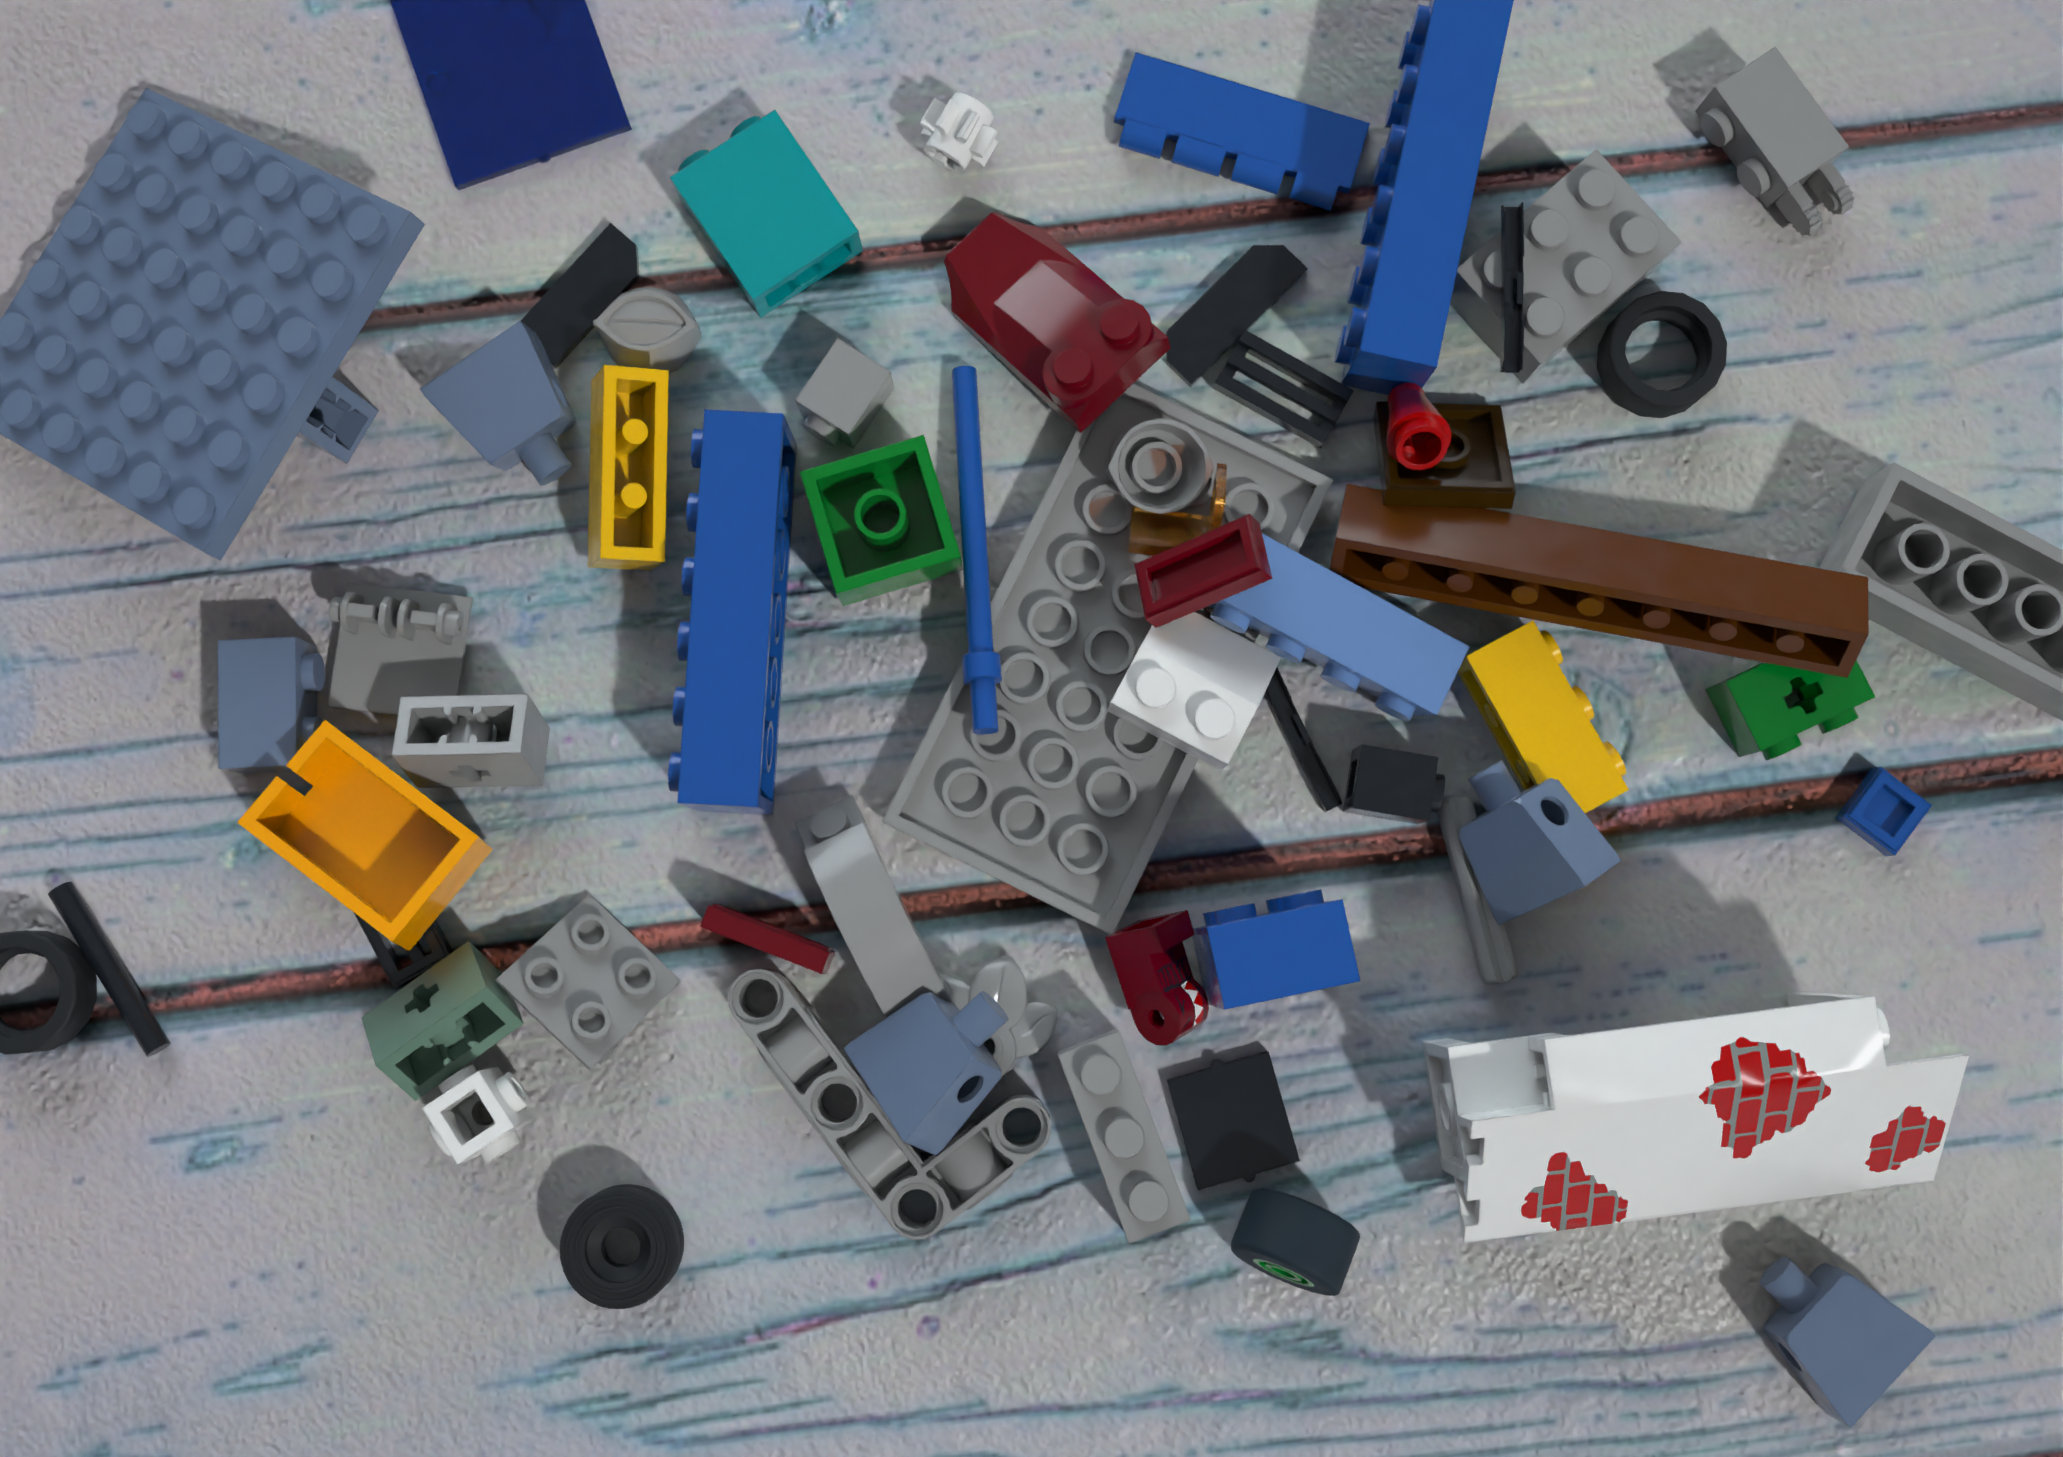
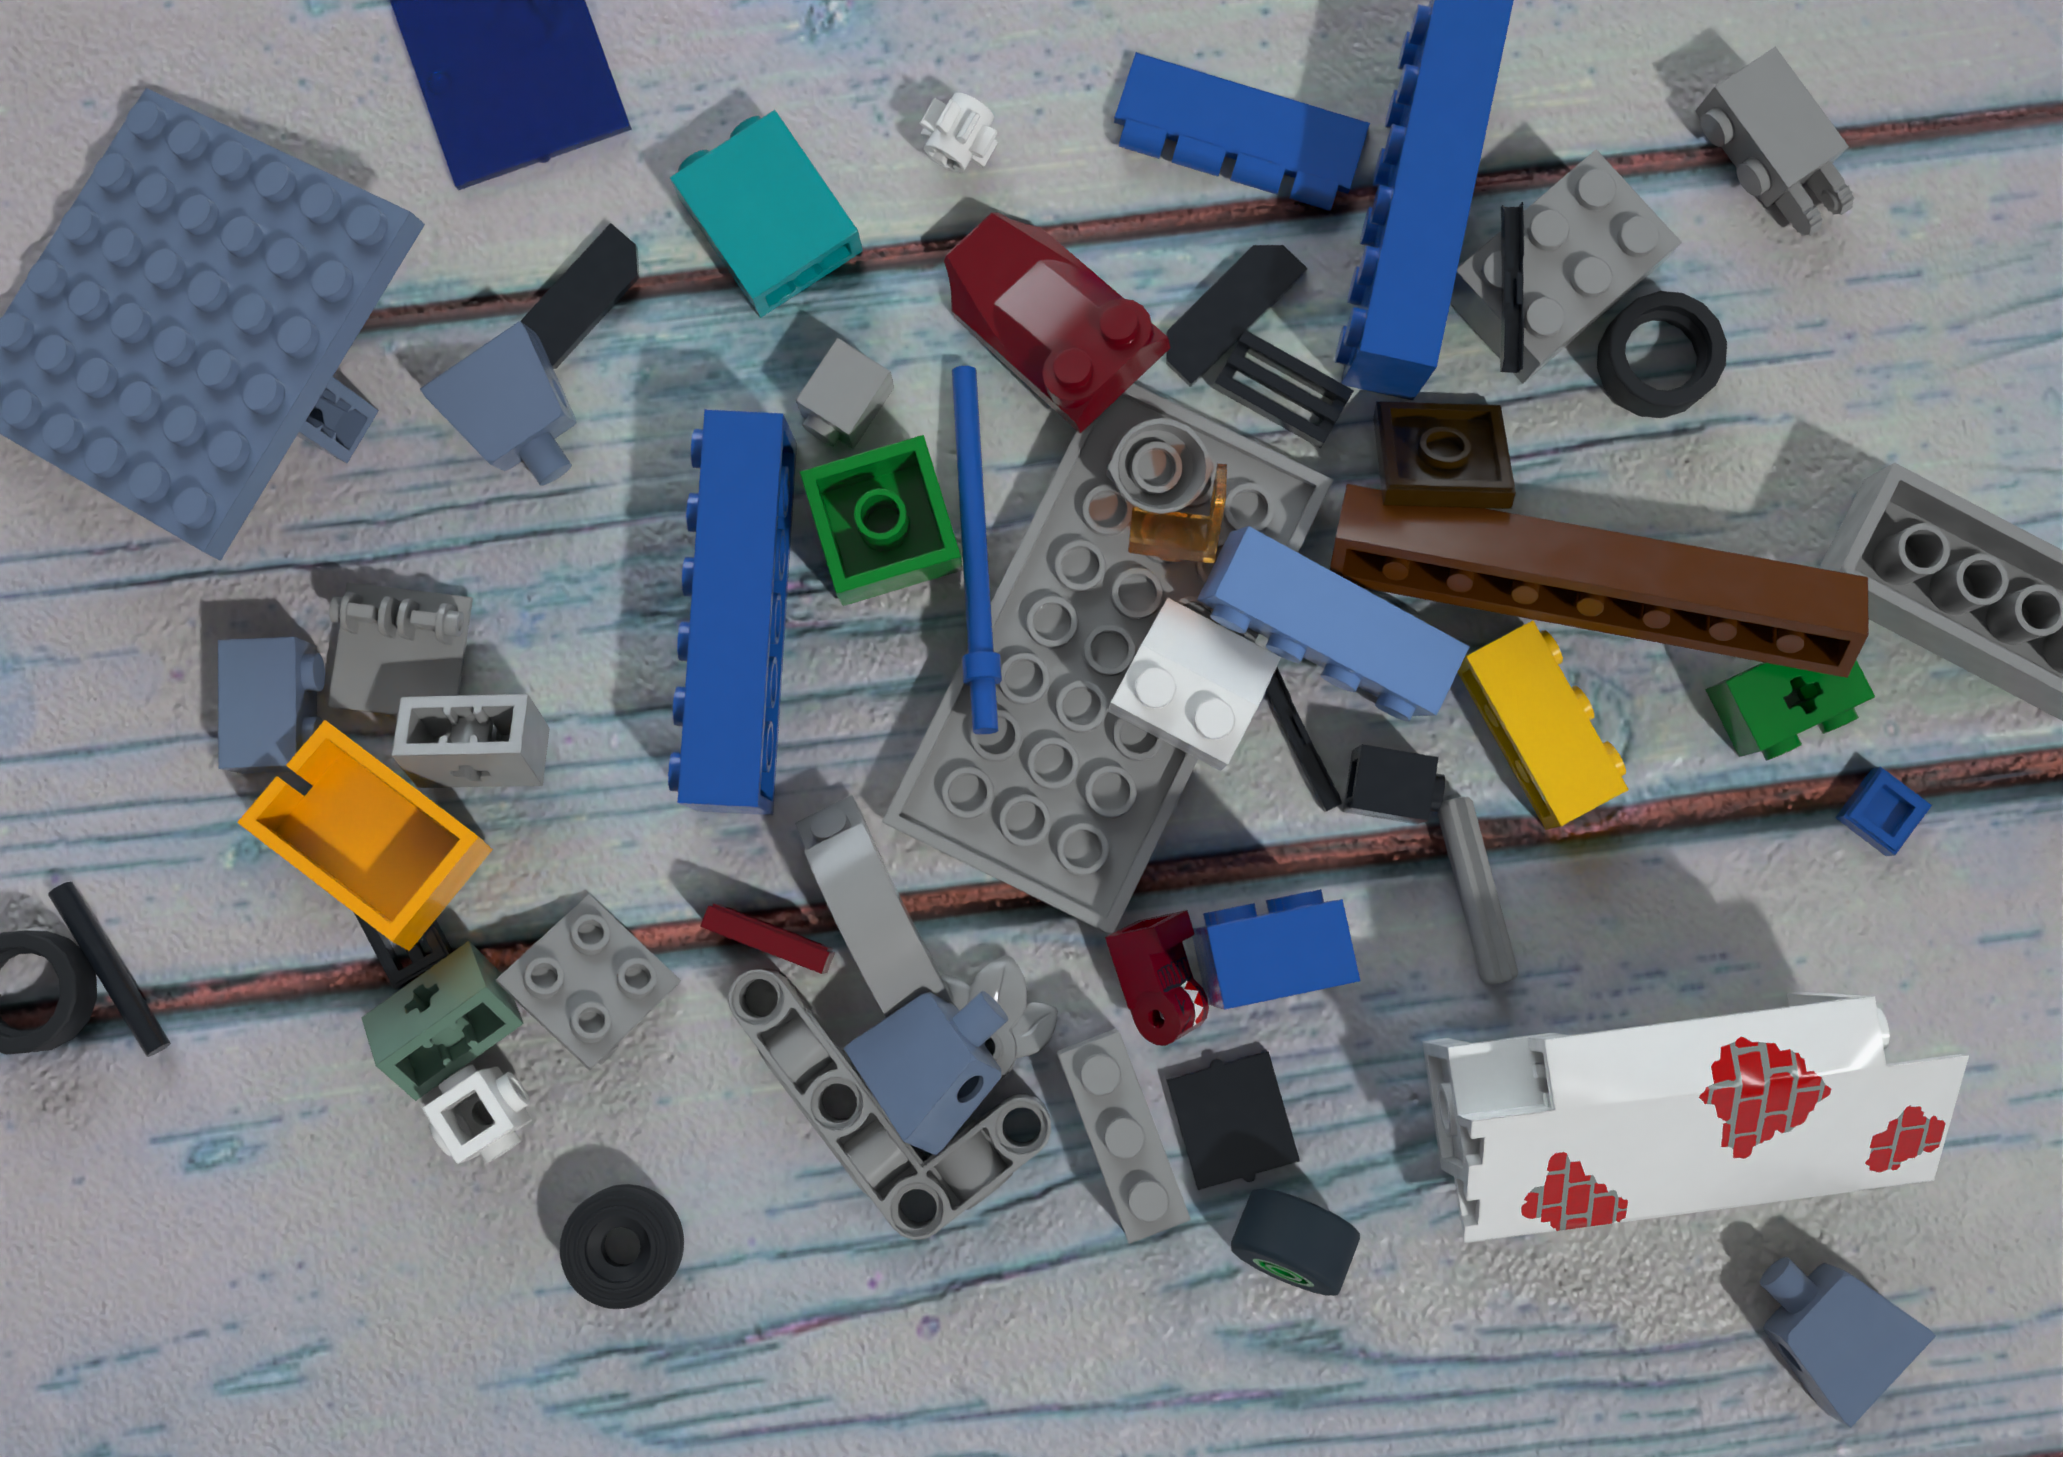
yellow brick [587,365,669,571] -> none
light grey hat [593,287,701,374] -> none
dark red tile [1134,514,1273,628] -> none
red cone [1387,383,1451,470] -> none
sand blue torso [1459,760,1621,925] -> none

